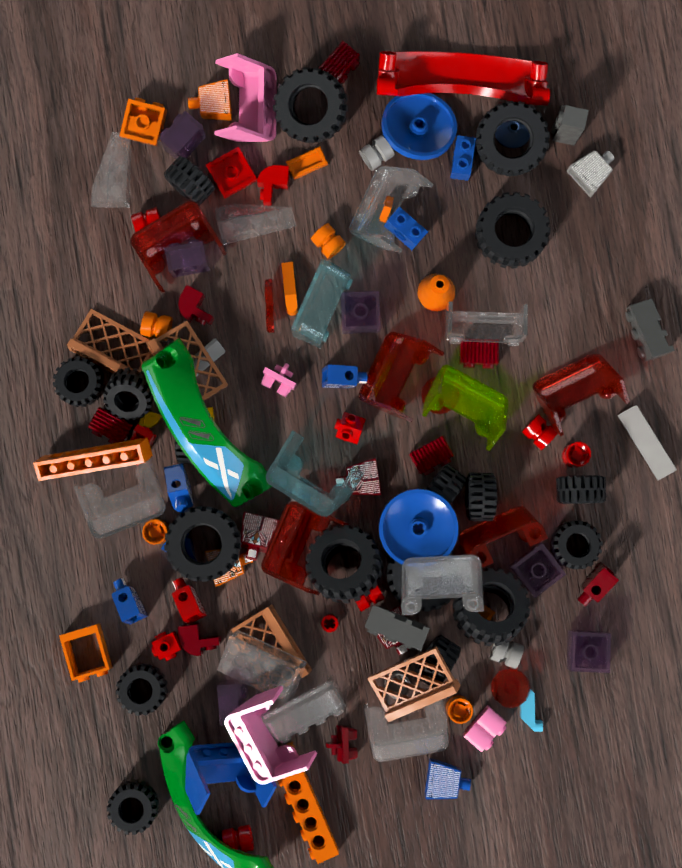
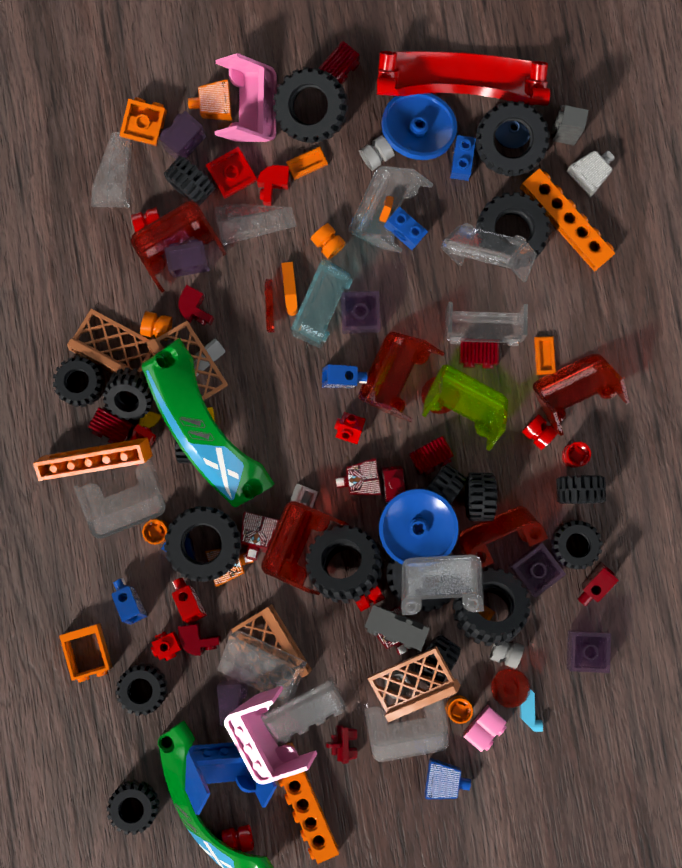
blue torso [164,463,193,513] -> none
bright pink hips [261,363,297,397] -> none
clear light blue windscreen [266,430,364,517] -> none
red bush [321,614,338,632] -> none
orange cone [418,273,455,311] -> none
light grey slope [617,405,677,481] -> none
dark grey wedge [625,299,675,362] -> none
none -> dark red torso [382,465,405,504]
none -> clear windscreen [441,223,537,282]
none -> orange brick [520,168,615,272]
none -> orange tile [534,336,556,375]

